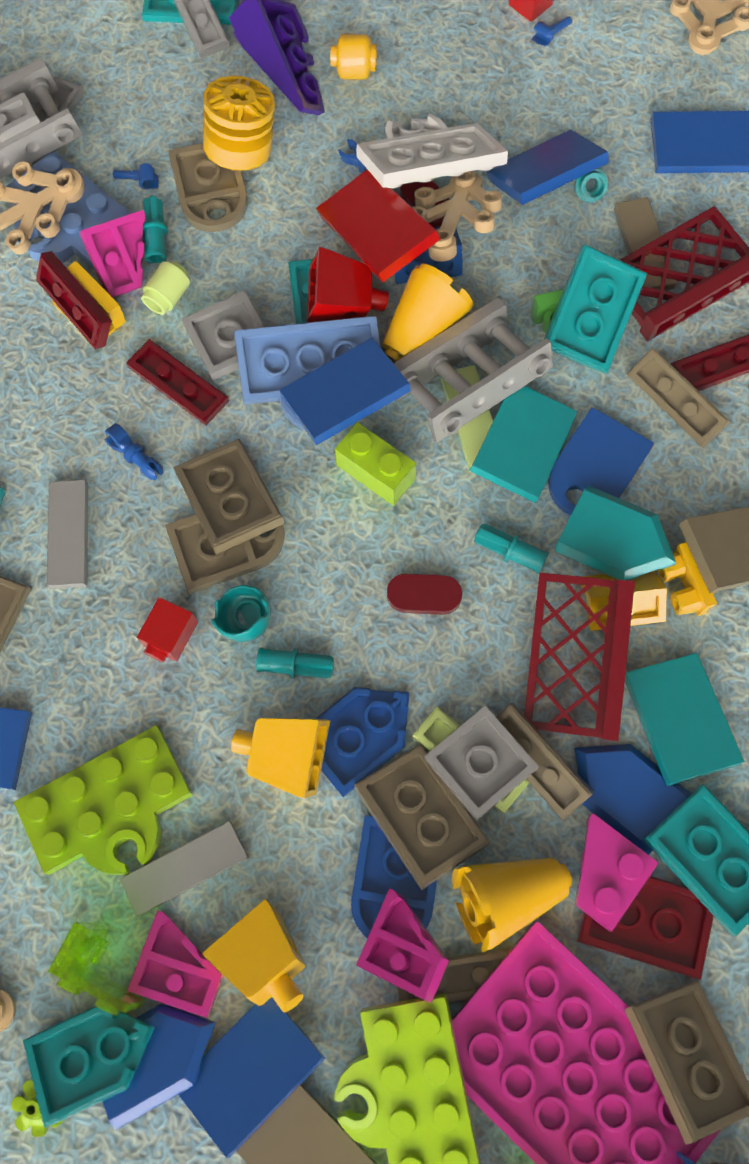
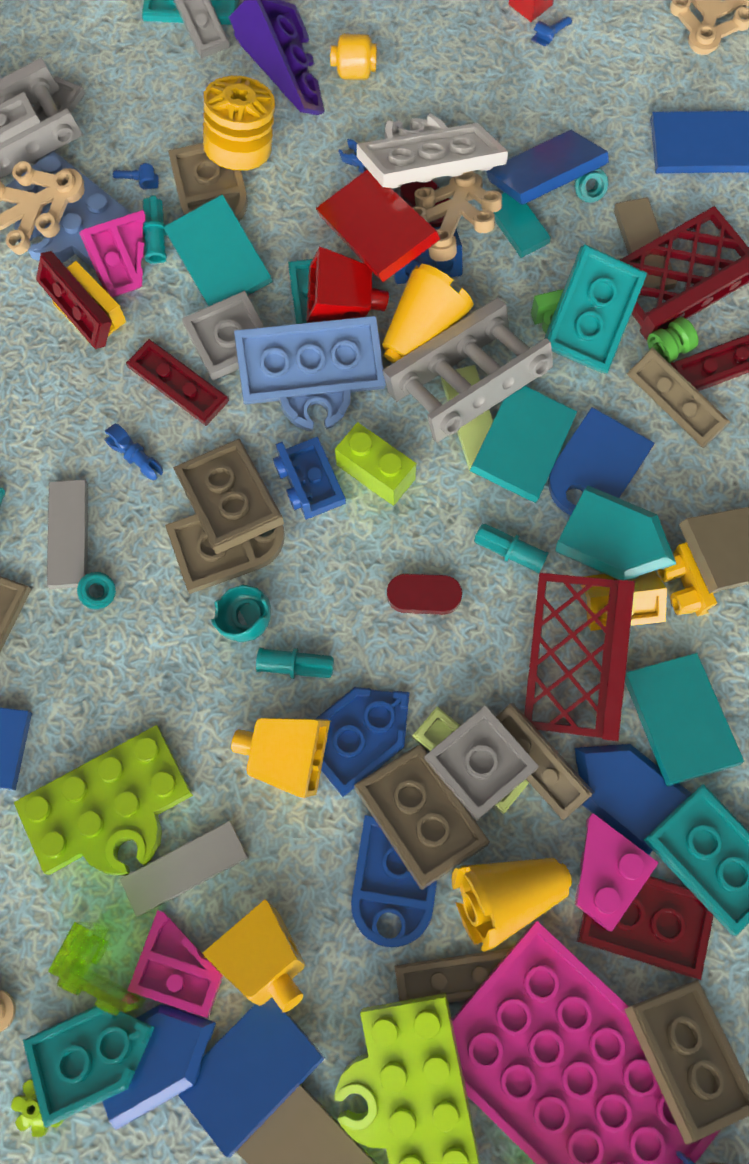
red brick [136,597,198,663] -> none
yellowish green brick [141,261,190,315] -> none
blue tile [279,338,411,446] -> none
dark pink wing [356,889,449,1003] -> none
none -> teal plate [77,572,116,610]
none -> teal tile [163,194,273,307]
none -> blue bracket [273,436,346,520]
none -> teal tile [494,193,551,258]
none -> bright green wheel [647,317,698,364]

